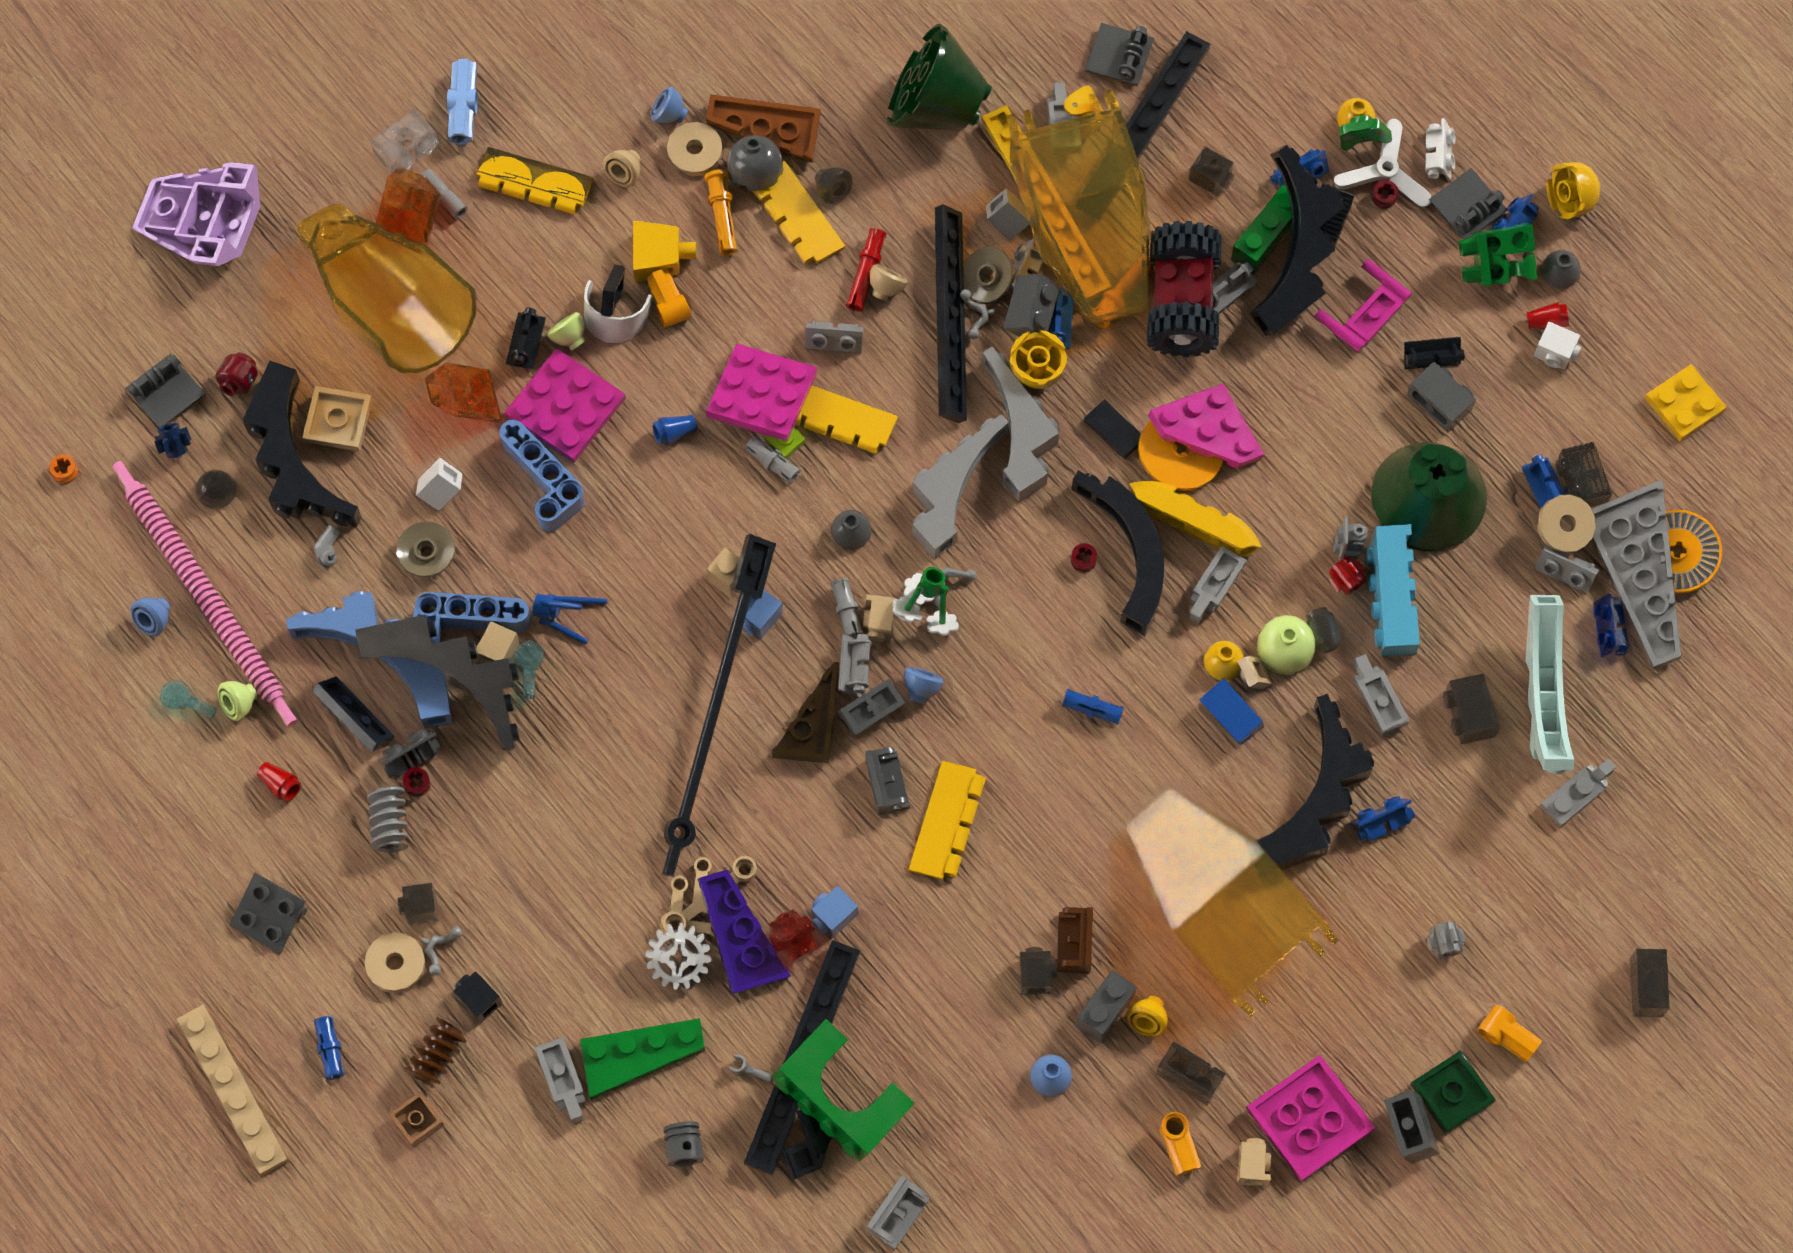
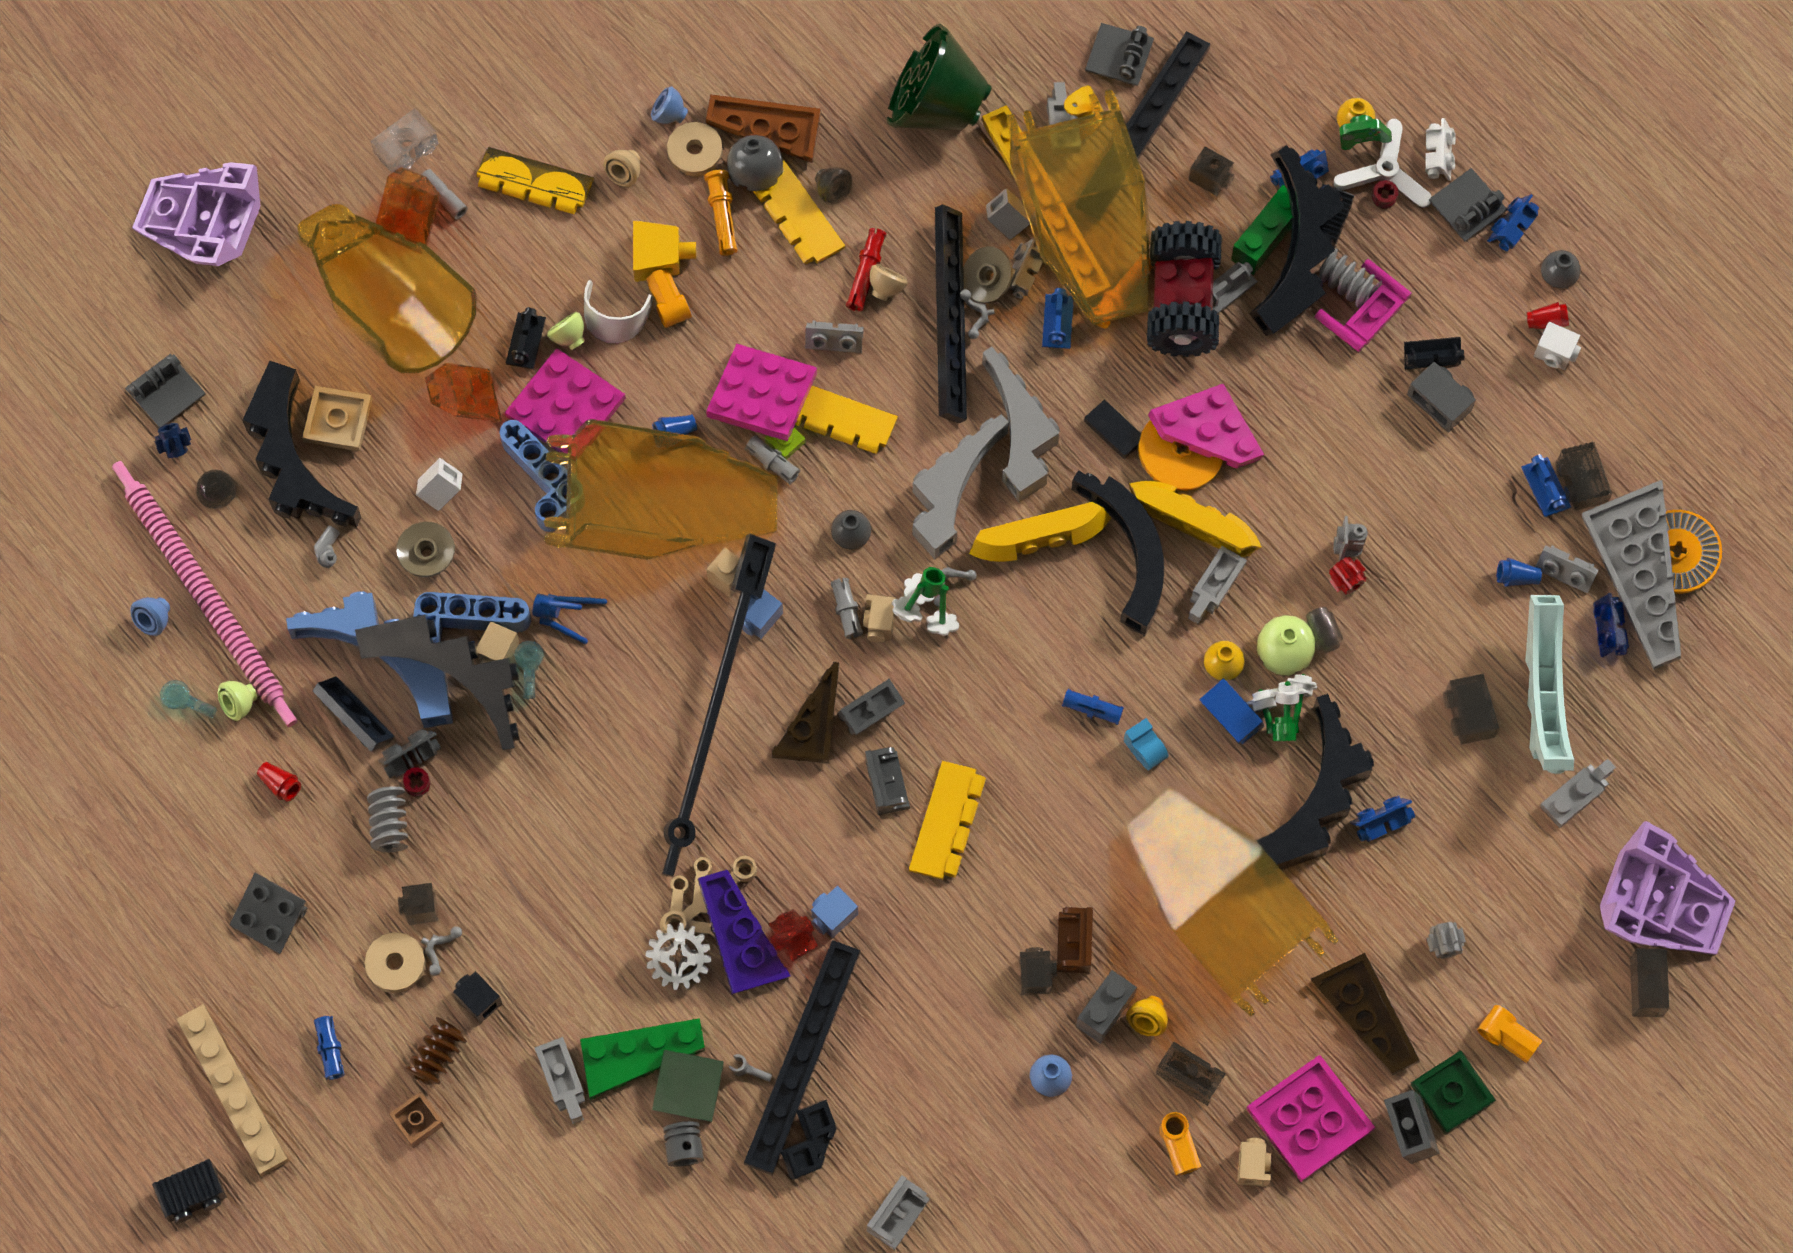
orange bush [49,454,78,484] -> none
dark red head [215,352,258,396] -> none
light blue piece [447,59,478,145] -> none
black tile [601,264,625,317] -> none
green arch [771,1019,915,1161] -> none
light grey hinge [838,634,871,698] -> none
medium blue brick [904,667,944,704] -> none
dark grey brick [1003,274,1060,337] -> none
yellow cylinder [1010,330,1067,389] -> none
dark red bush [1071,543,1097,573] -> none
tan plate [1238,656,1272,689] -> none
light grey hinge [1353,654,1409,736] -> none
medium azure wedge [1365,524,1420,656] -> none
dark green cone [1371,442,1487,551] -> none
green hips [1458,223,1538,286] -> none
tan tile [1537,495,1596,553] -> none
yellow cylinder [1546,162,1600,219] -> none
yellow plate [1645,364,1727,441] -> none
none -> black brick [152,1159,227,1224]
none -> clear yellow windscreen [544,419,777,560]
none -> dark green tile [652,1050,724,1122]
none -> yellow brick [969,502,1112,562]
none -> dark azure leg [1123,718,1169,771]
none -> plant [1246,674,1317,741]
none -> dark brown wing [1311,953,1420,1075]
none -> light grey piece [1319,248,1382,308]
none -> blue cone [1496,558,1542,587]
none -> lavender wedge [1600,821,1735,955]

